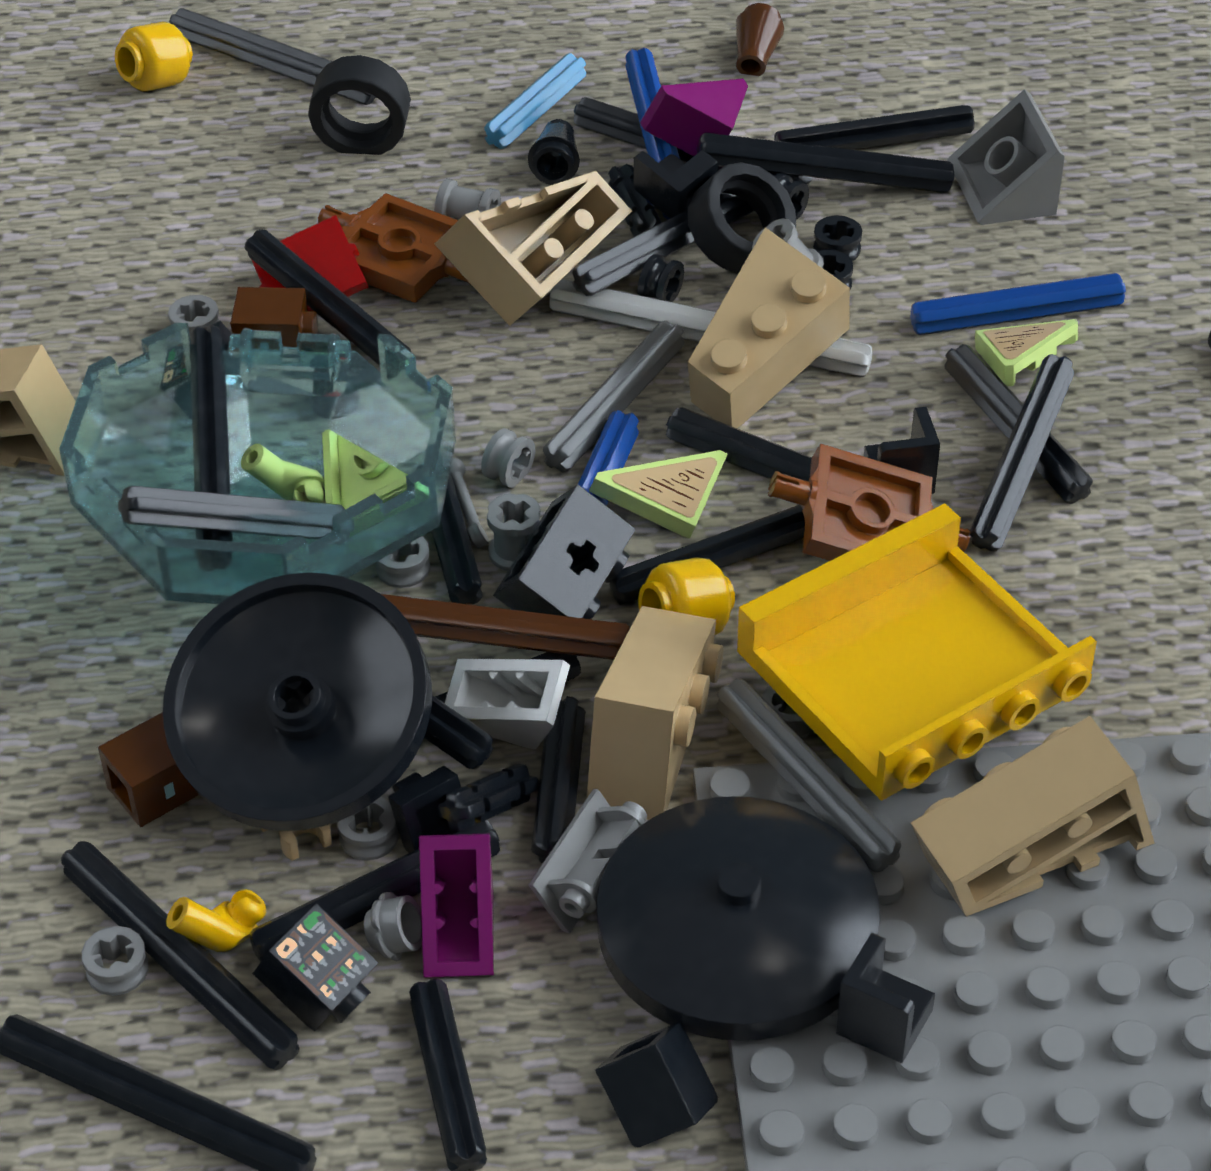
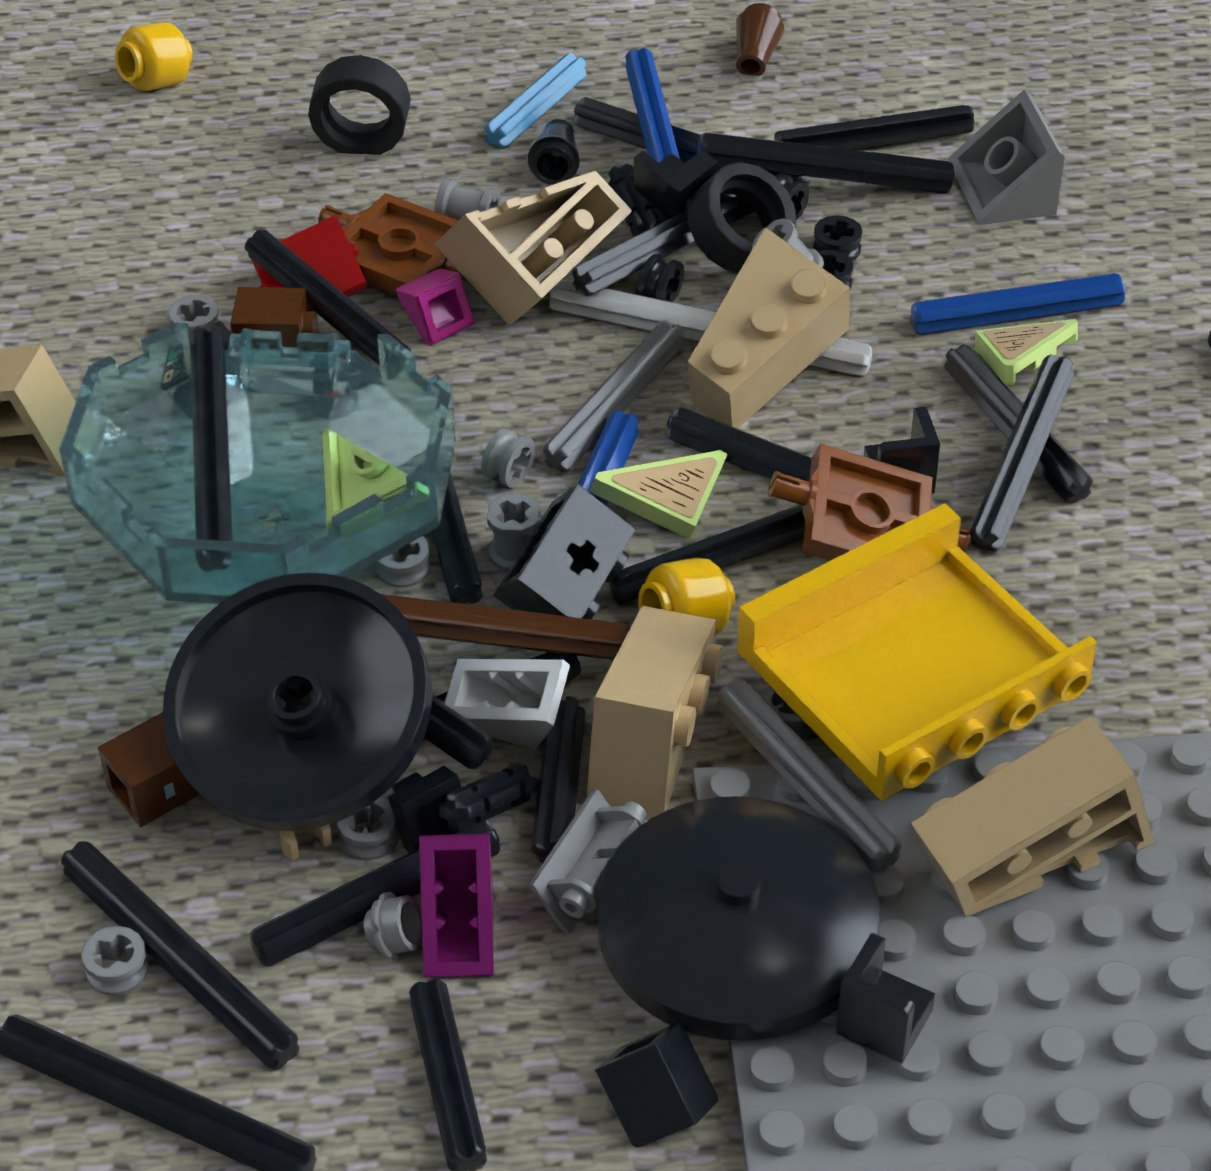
axle [118,485,350,541] -> none
yellow arm [166,889,266,952] -> none
black axle [169,8,376,105] -> none
yellowish green arm [241,444,325,503] -> none
brick [252,904,378,1031] -> none
light grey hinge [443,458,489,549] -> none
magenta slope [640,78,748,156] -> none
none -> dark pink slope [396,268,475,346]

